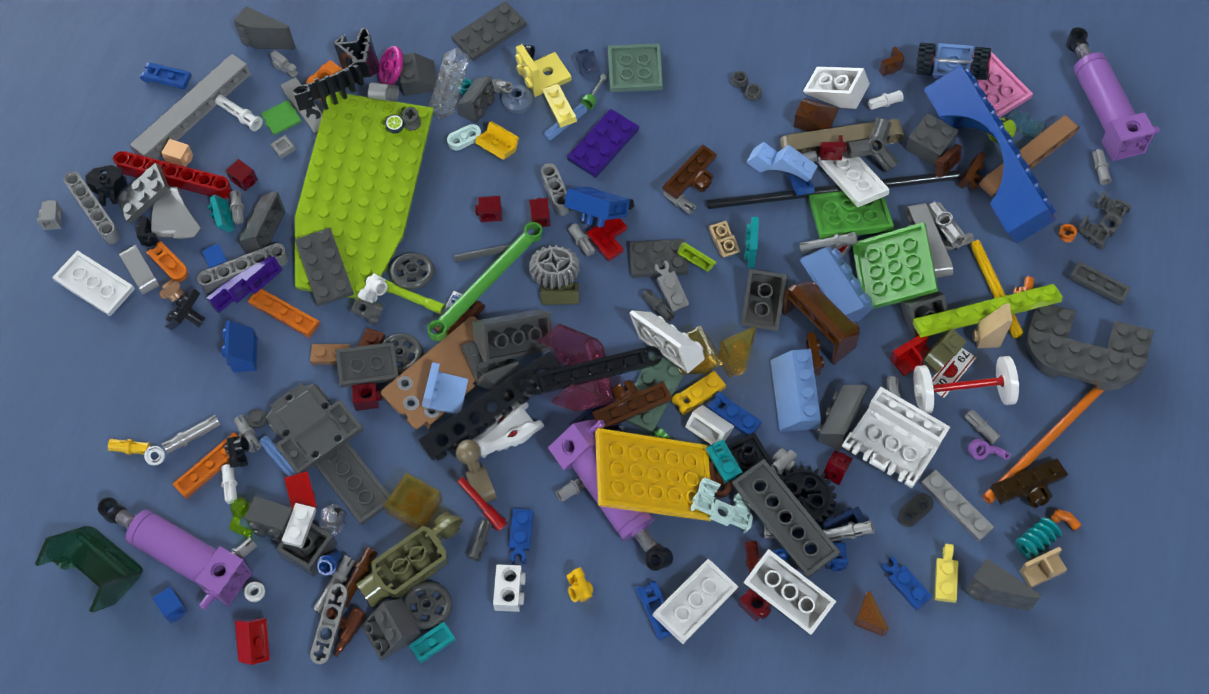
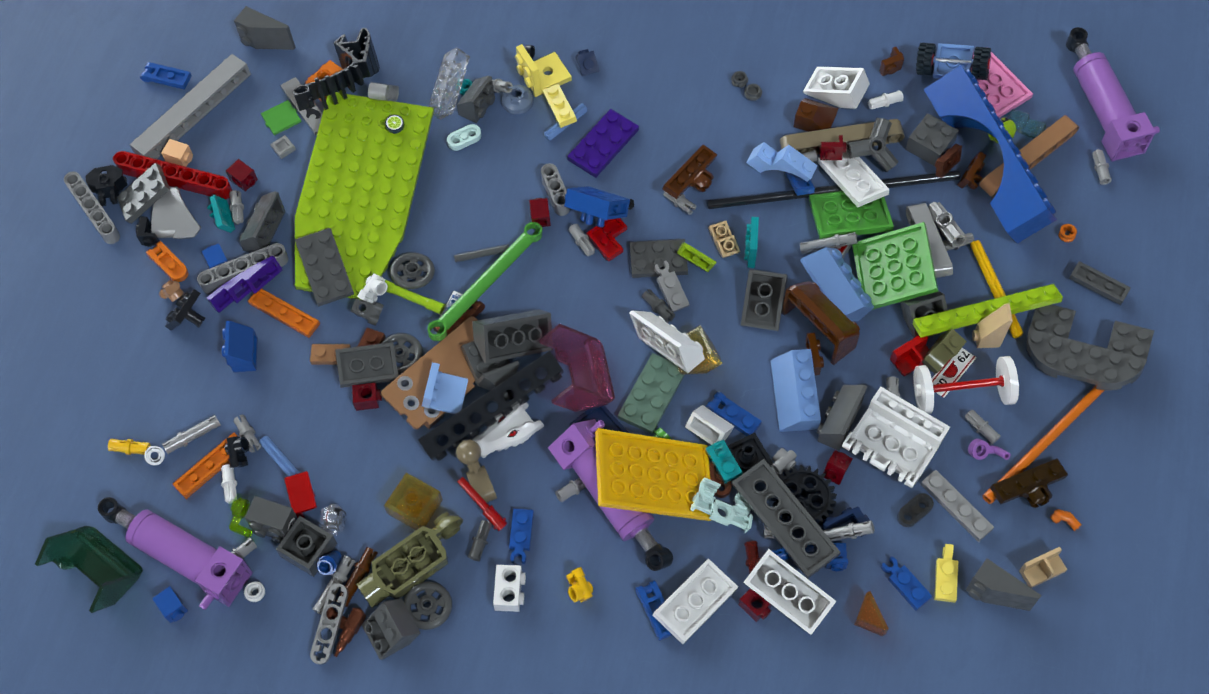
light grey brick [37,200,63,230] -> none
white plate [52,250,135,316] -> none
light grey beam [119,245,160,295] -> none
white pin [215,95,263,131] -> none
red panel [235,618,270,665] -> none
dark grey plate [247,409,267,428] -> none
dark grey piece [266,383,394,526] -> none
light grey plate [270,50,299,78] -> none
white plate [282,503,316,548] -> none
dark pink plate [378,46,403,85] -> none
dark grey slope [400,53,439,96] -> none
dark grey bush [402,107,421,131] -> none
teal plate [409,622,456,664] -> none
dark grey plate [452,1,527,62] -> none
yellow bracket [475,121,519,160] -> none
dark red brick [475,196,502,222] -> none
black plate [519,346,662,397] -> none
light grey gear [529,245,580,289] -> none
olive slope [541,283,579,305] -> none
bright green hinge [581,74,607,109] -> none
reddish brown plate [592,380,672,429] -> none
sand green plate [608,43,663,92] -> none
yellow plate [672,371,726,415] -> none
clear yellow slope [718,326,756,377] -> none
orange arm [1013,276,1034,294] -> none
teal piece [1015,518,1062,559] -> none
dark grey piece [1077,191,1132,250] -> none

